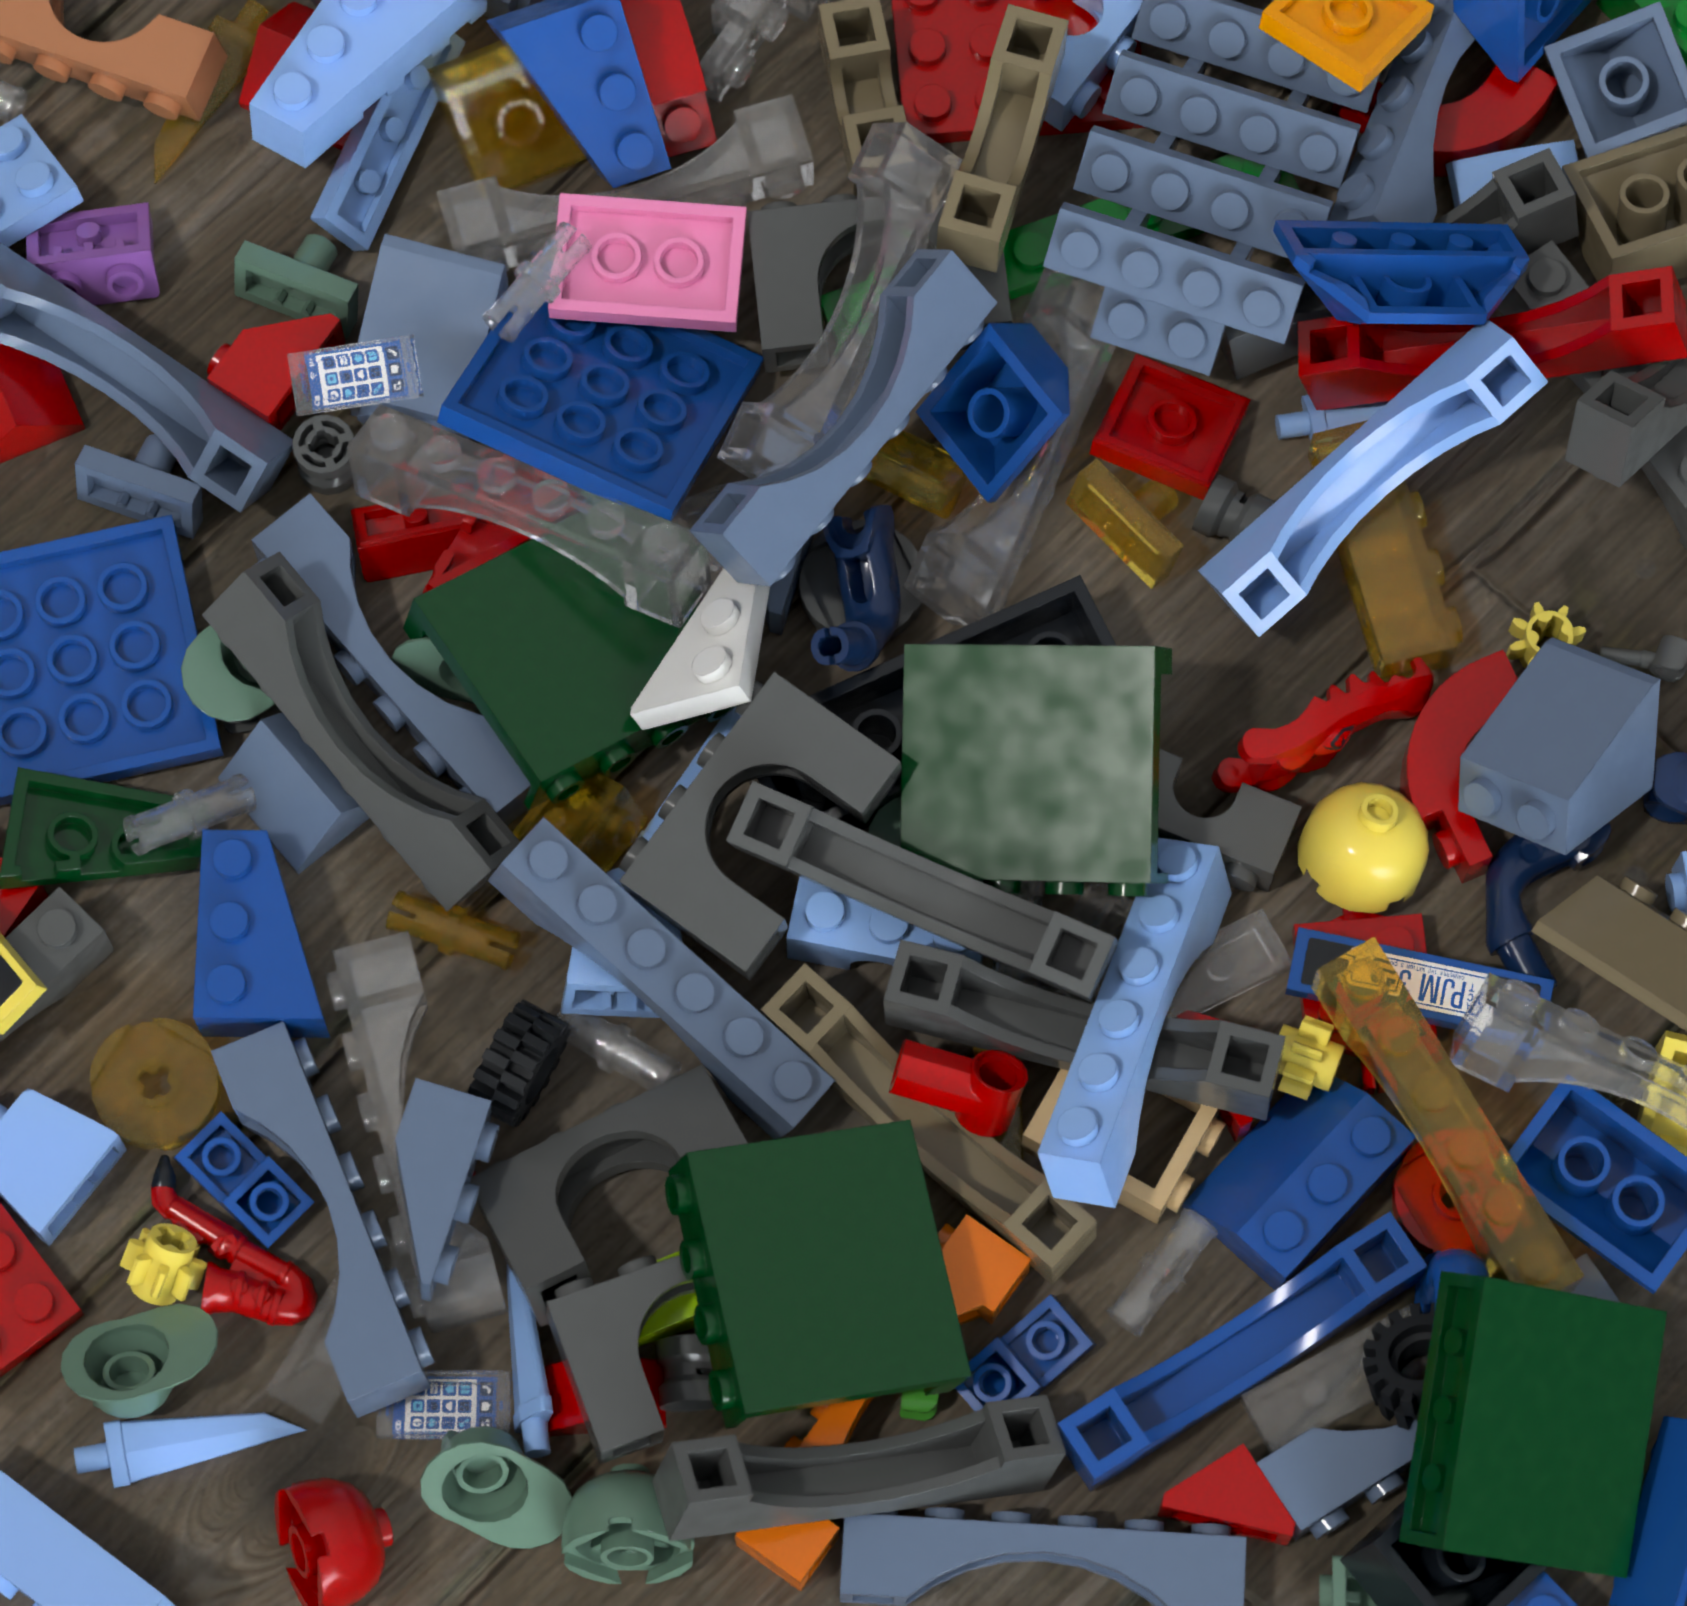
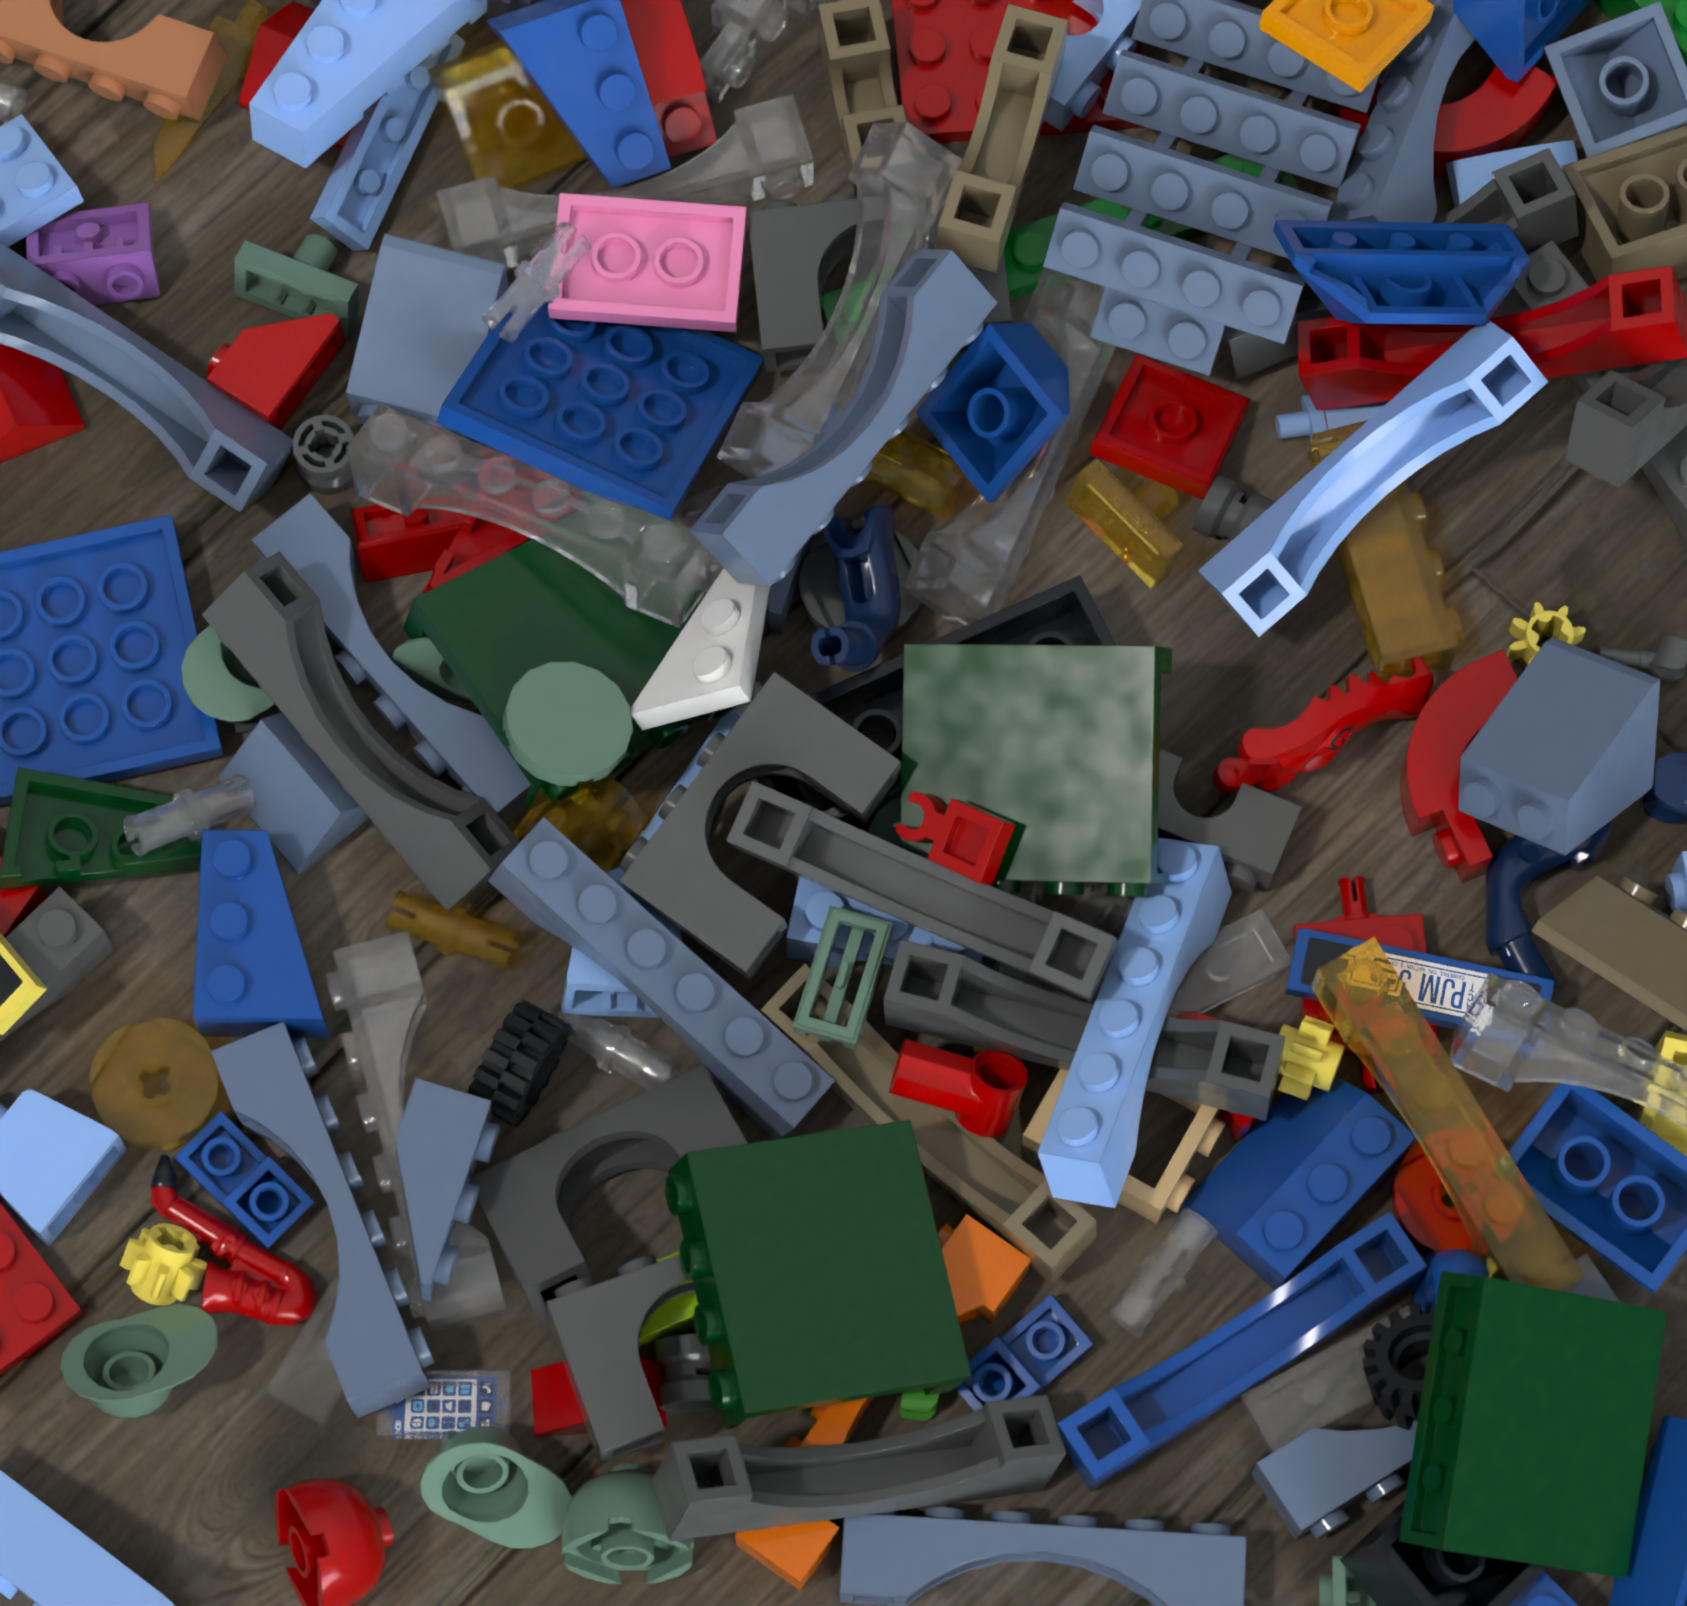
light blue bar [74,1412,306,1488] -> none
sand blue tile [75,434,203,539] -> none
clear tile [287,334,424,416] -> none
light blue bar [506,1263,554,1458] -> none
red slope [1157,1443,1295,1546] -> none
light yellow cylinder [1297,782,1429,914] -> none
none -> sand green tile [502,662,633,786]
none -> sand green tile [792,905,894,1050]
none -> red plate [895,792,1016,885]

